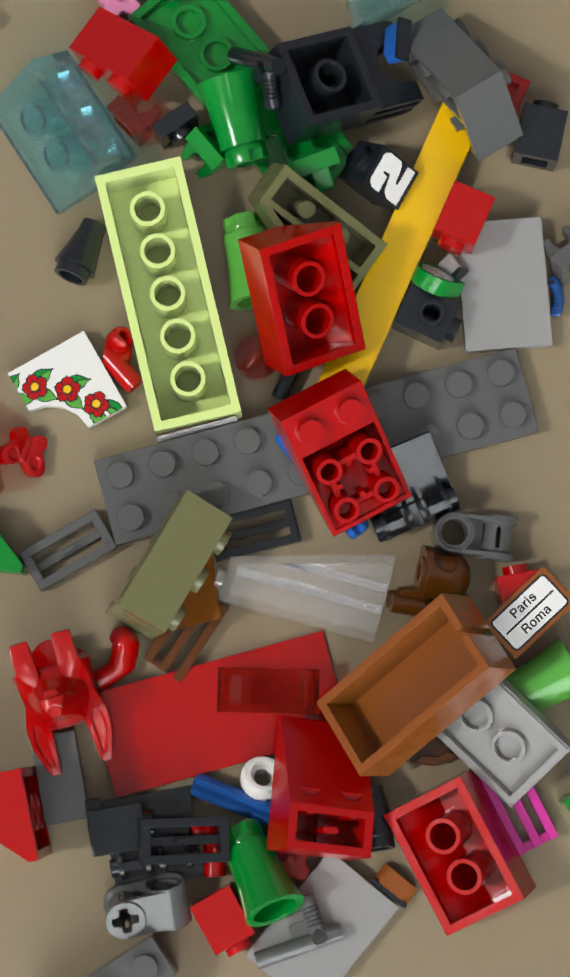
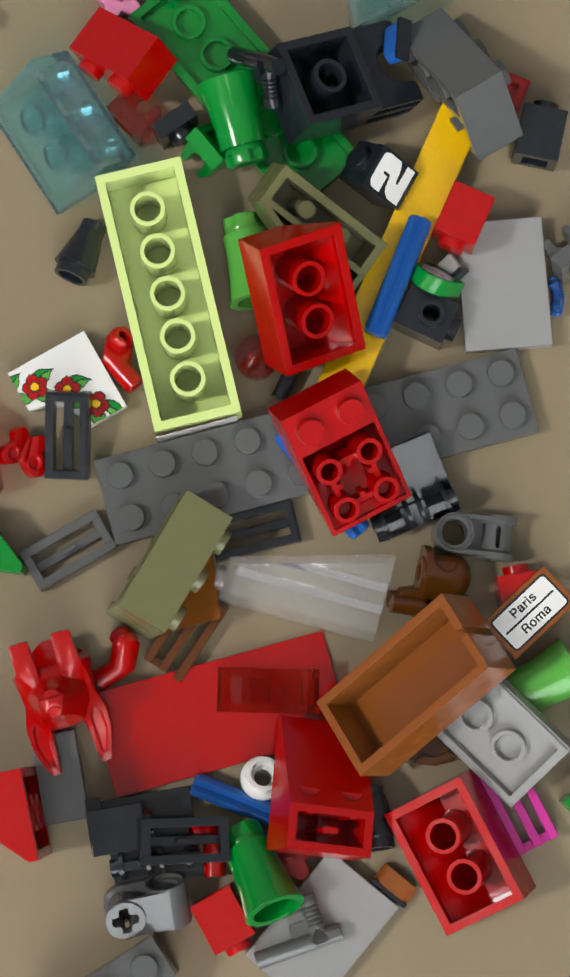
green tile [289,144,340,192] -> none
none -> black tile [45,389,92,480]
none -> blue axle [365,214,431,339]

